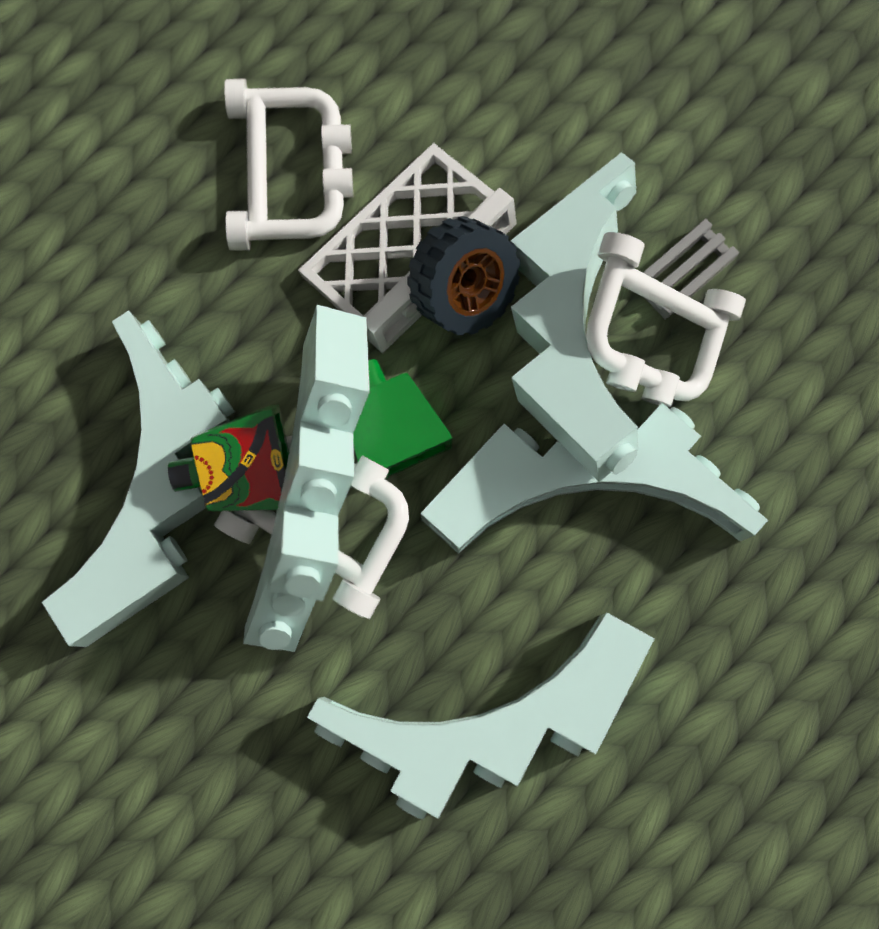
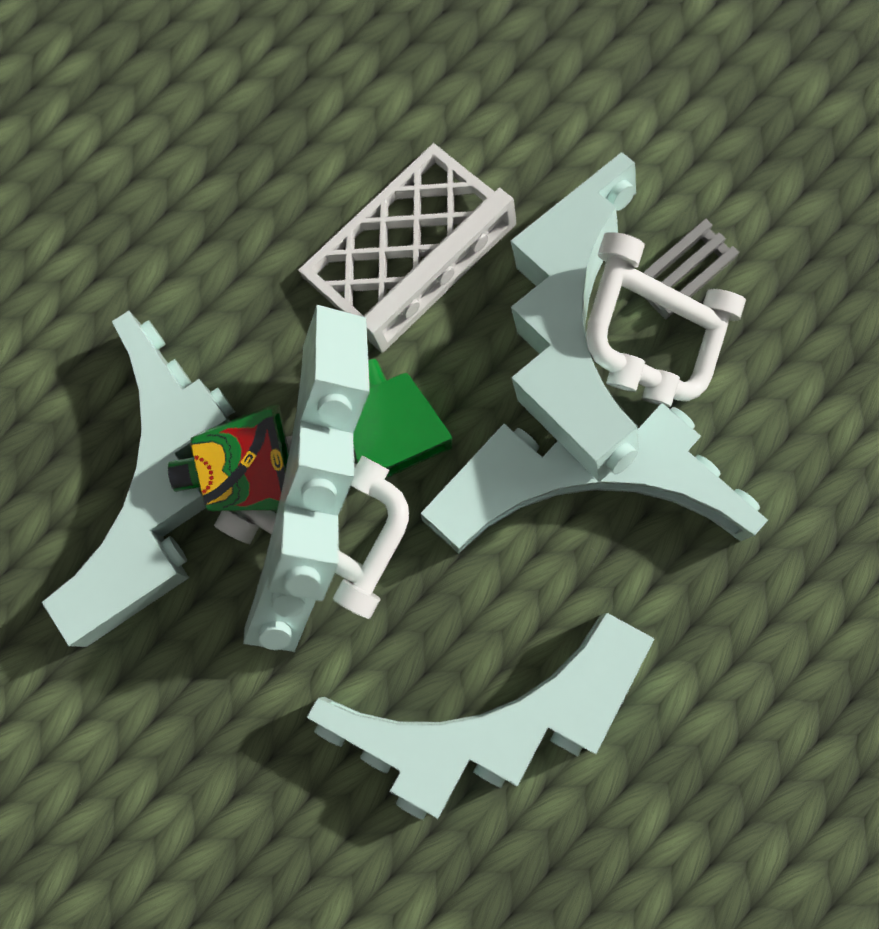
white bar [225,79,353,251] -> none
black wheel [407,216,520,335] -> none

